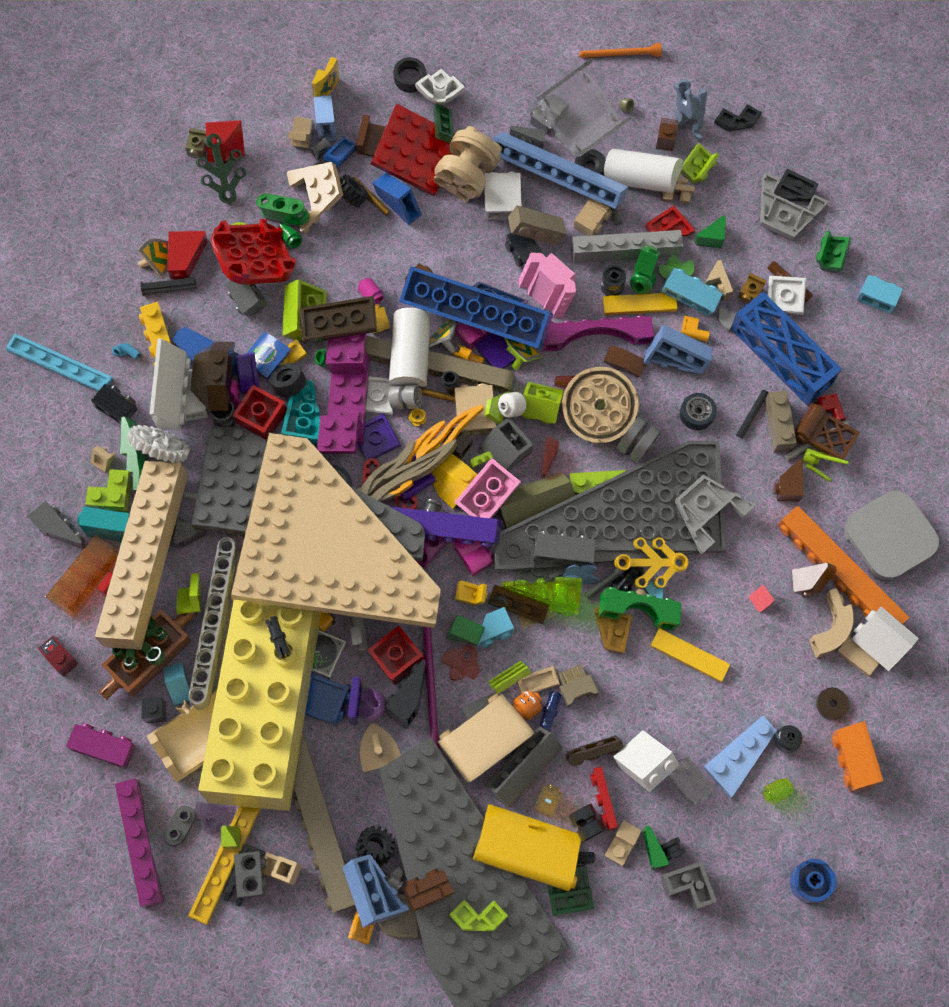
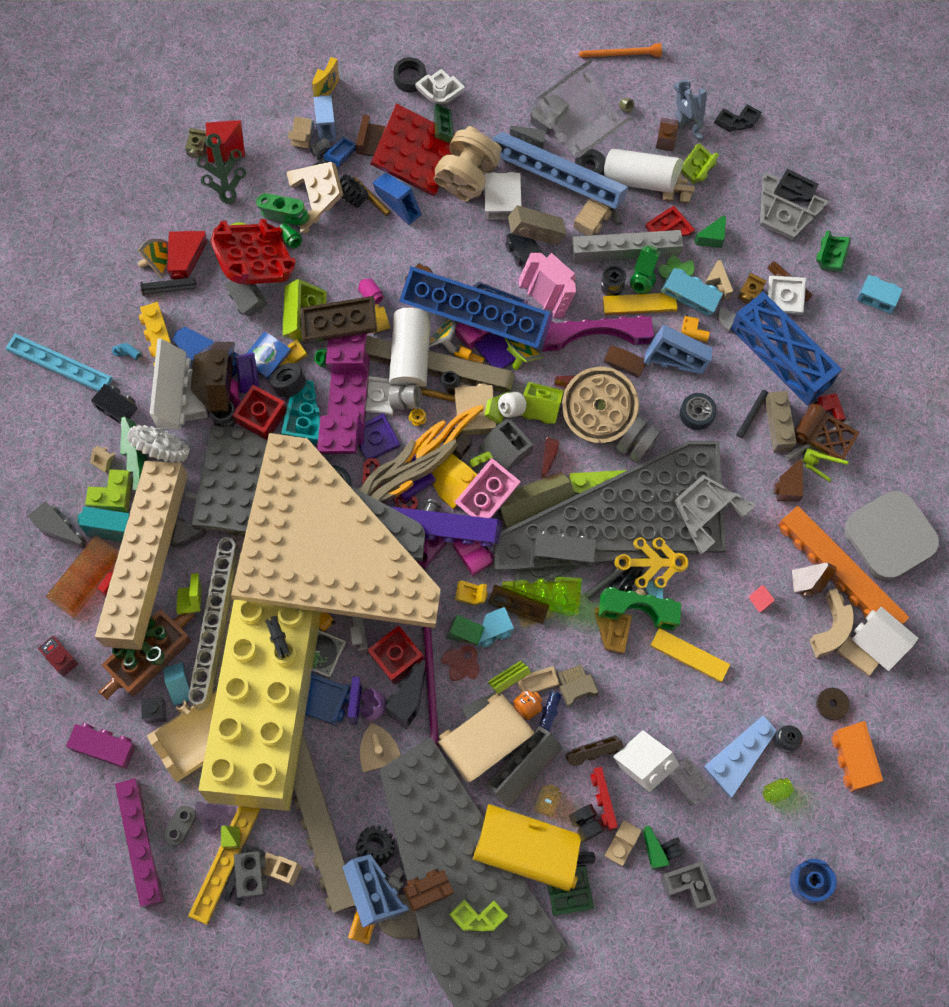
medium blue plate [563,564,599,587] -> none

